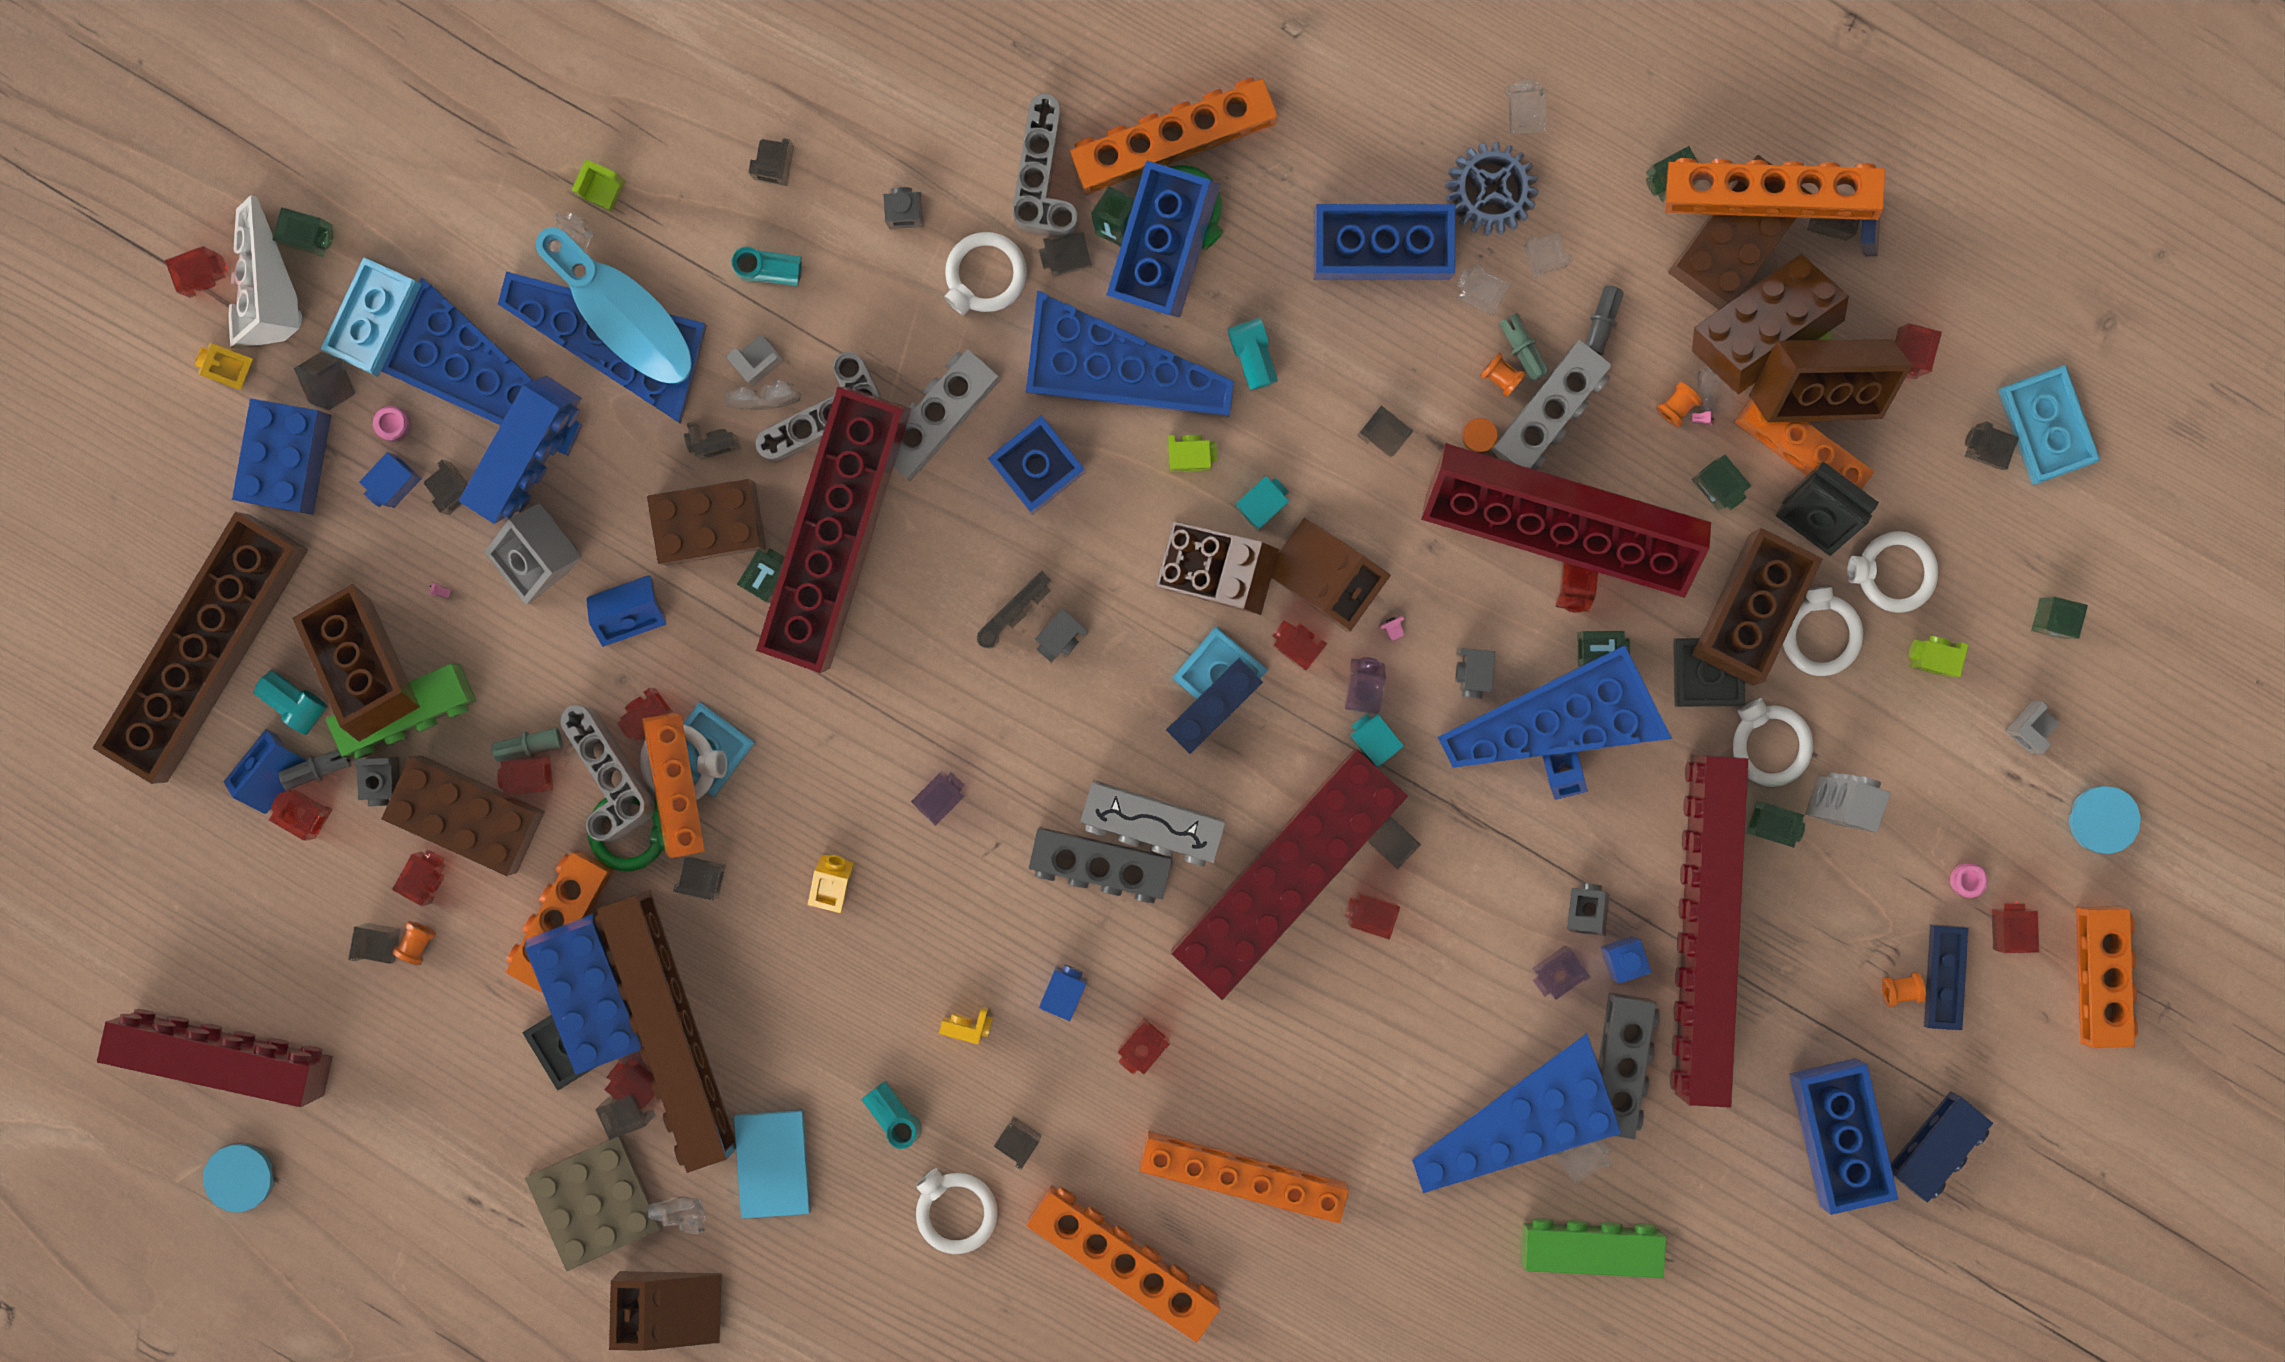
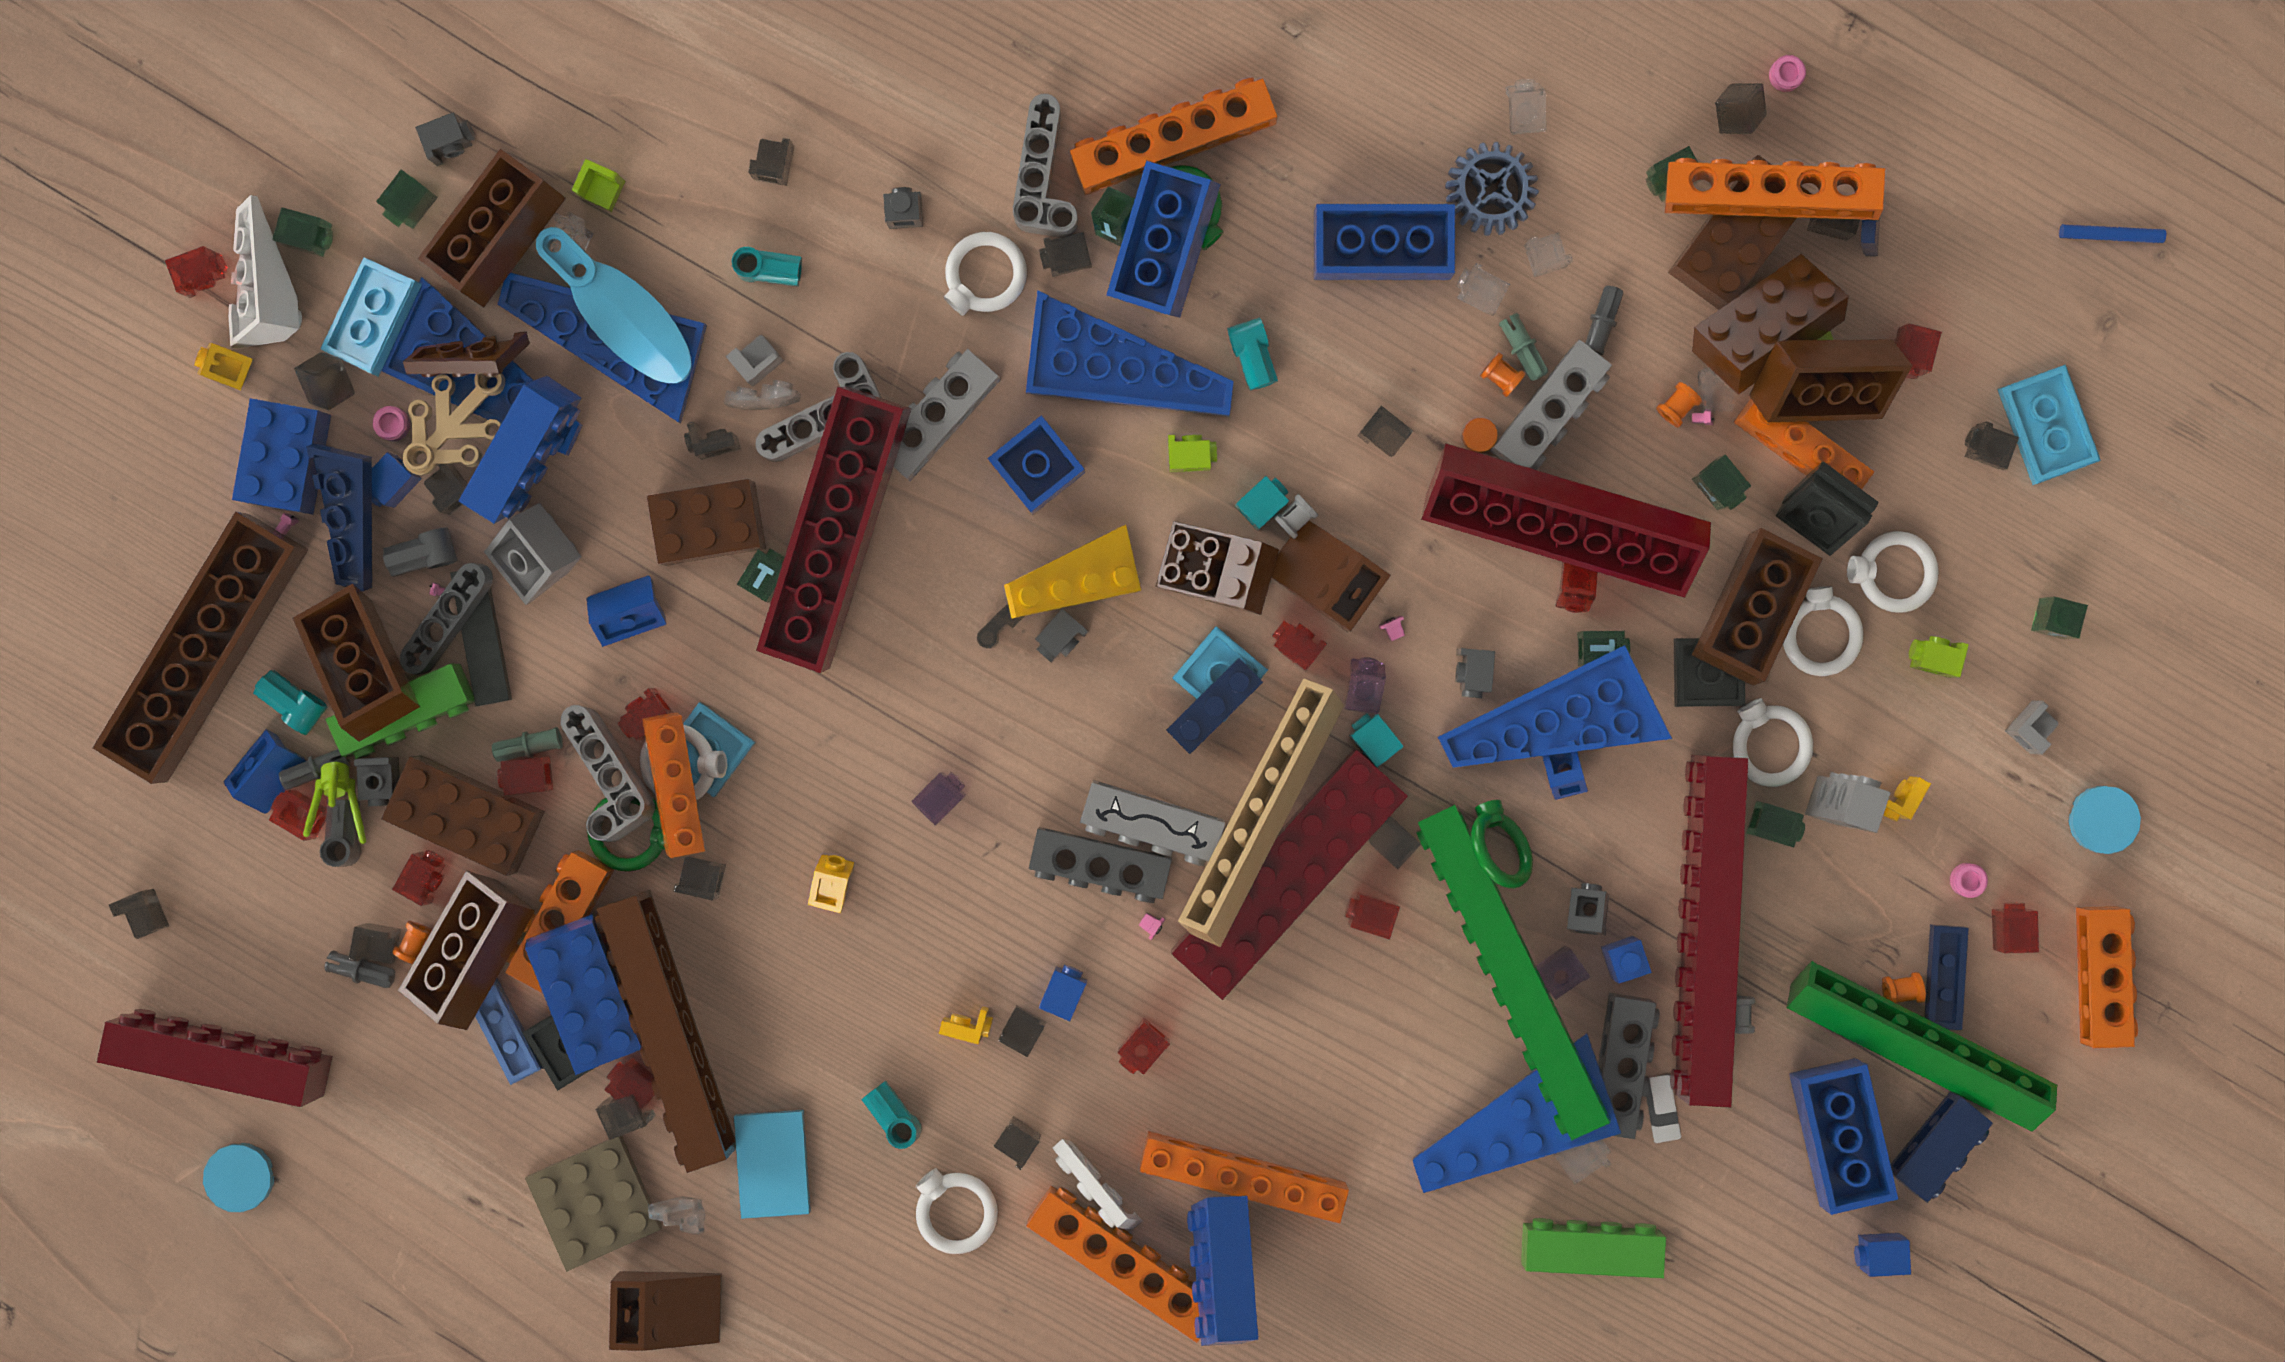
none -> clear smoke panel [108,889,169,939]
none -> bright pink piece [275,513,299,535]
none -> lime plant [303,762,366,844]
none -> dark blue wing [306,443,372,592]
none -> dark grey piece [320,799,361,867]
none -> dark grey axle [324,950,396,988]
none -> clear green brick [376,169,438,229]
none -> dark grey piece [383,528,458,577]
none -> reddish brown brick [398,870,535,1030]
none -> dark grey beam [400,563,493,674]
none -> reddish brown wing [403,331,530,377]
none -> tan plant [403,373,505,476]
none -> dark grey brick [415,112,475,166]
none -> reddish brown brick [418,149,566,308]
none -> pearl dark grey tile [450,571,512,706]
none -> medium blue tile [475,978,543,1085]
none -> clear smoke panel [998,1005,1046,1057]
none -> yellow wing [1004,524,1141,619]
none -> white wing [1053,1139,1143,1230]
none -> bright pink piece [1139,913,1165,940]
none -> tan brick [1178,678,1344,947]
none -> blue brick [1187,1196,1259,1346]
none -> light grey bush [1273,494,1318,539]
none -> green brick [1416,805,1611,1141]
none -> green piece [1471,800,1533,889]
none -> white sticker [1646,1075,1681,1143]
none -> clear smoke panel [1715,83,1767,134]
none -> light grey bush [1735,995,1755,1034]
none -> bright pink tile [1769,55,1806,92]
none -> green brick [1787,961,2058,1132]
none -> blue brick [1854,1233,1911,1277]
none -> yellow bracket [1883,776,1931,822]
none -> blue bar [2059,224,2167,243]

